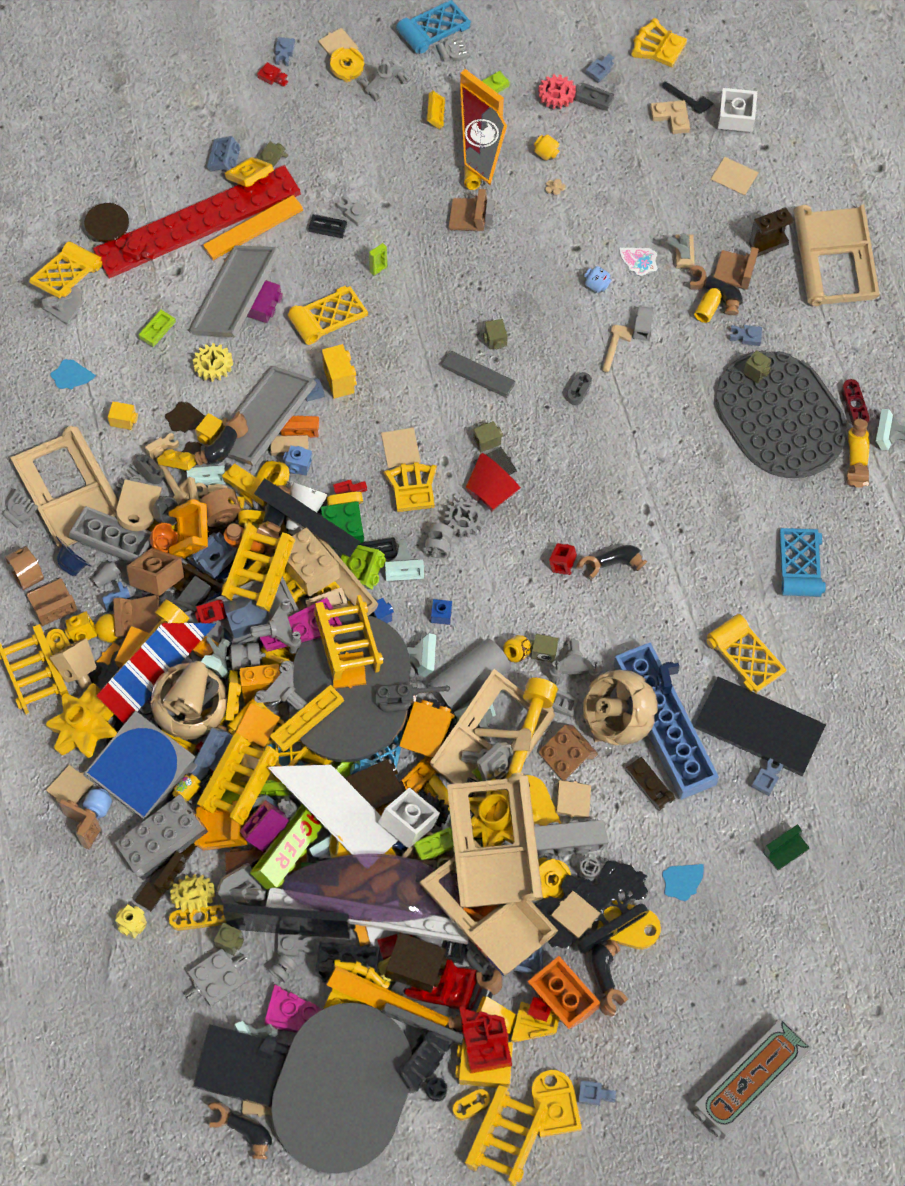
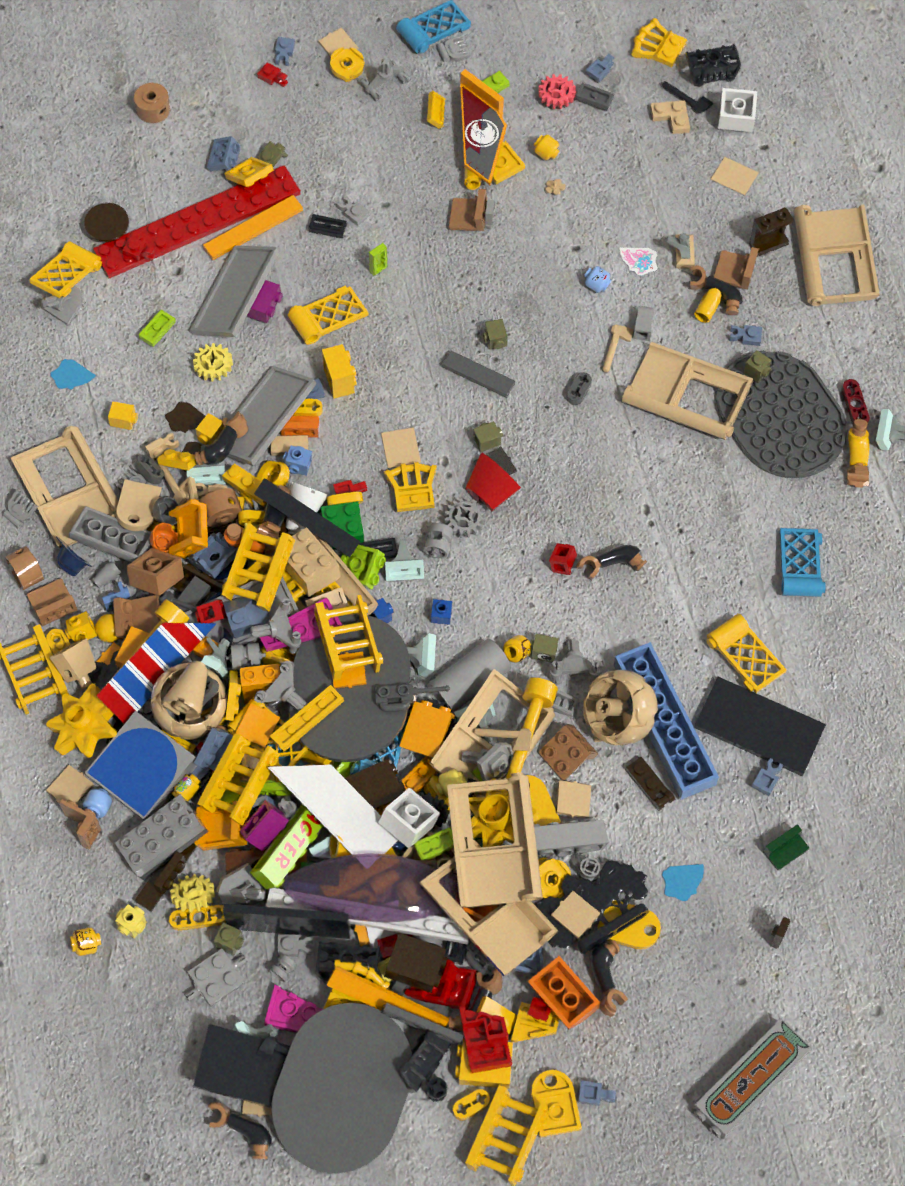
dark blue bracket [657,662,680,695] -> none
none -> yellow head [70,927,101,956]
none -> medium nougat piece [134,82,171,123]
none -> yellow beam [292,398,323,417]
none -> light yellow head [436,769,467,798]
none -> yellow plate [492,141,525,185]
none -> tan piece [622,342,753,440]
none -> black piece [685,44,741,87]
none -> dark brown plate [771,916,790,949]

